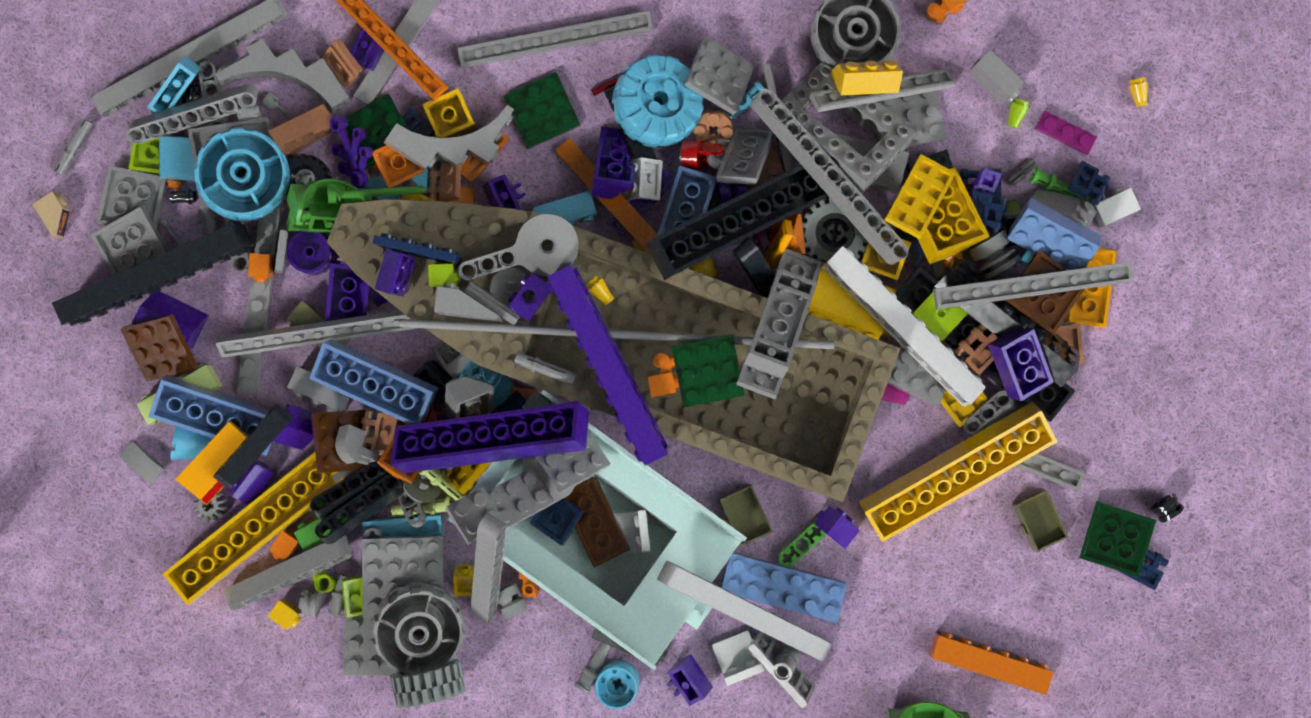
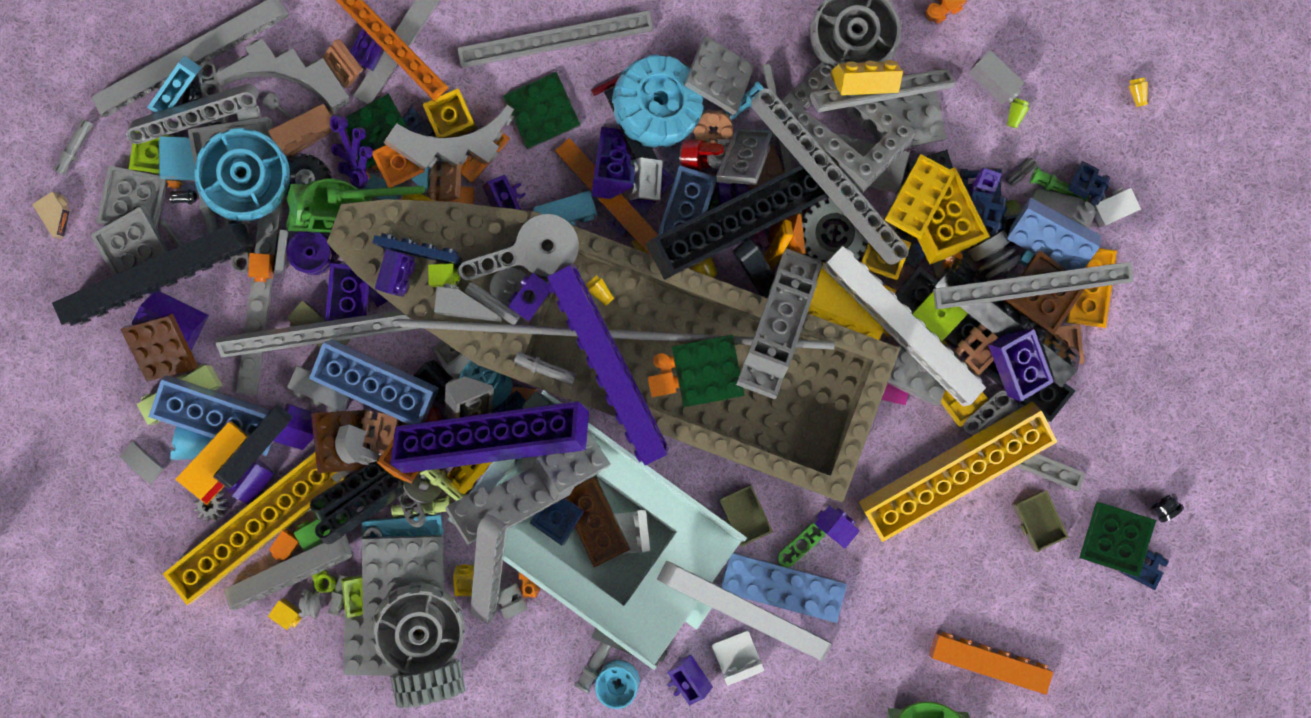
light grey plate [748,630,815,708] -> none
magenta plate [1035,111,1097,155] -> none

